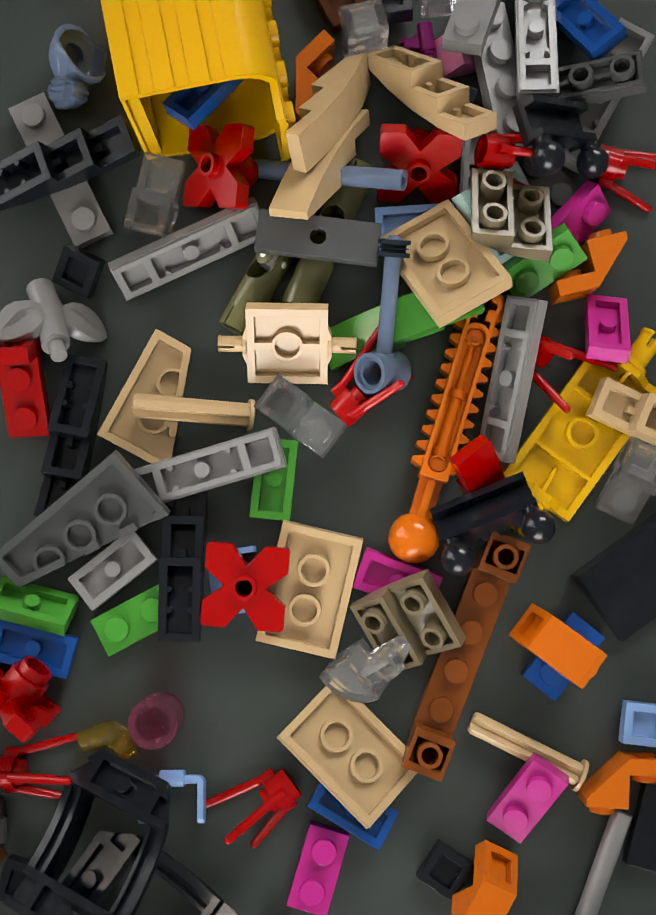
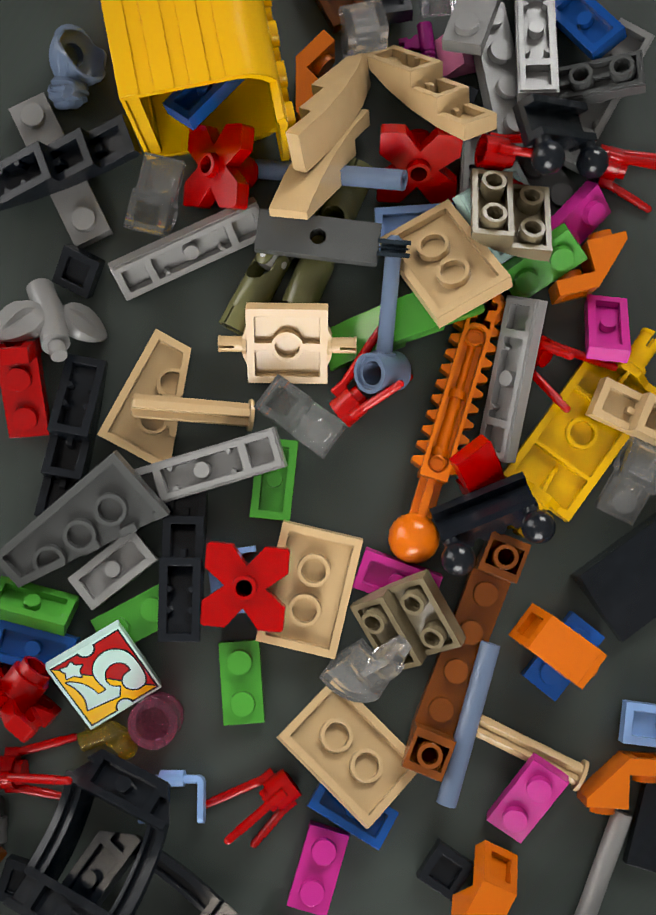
none -> tile [45,620,162,730]
none -> bright green plate [218,639,265,726]
none -> sand blue piece [436,640,501,809]

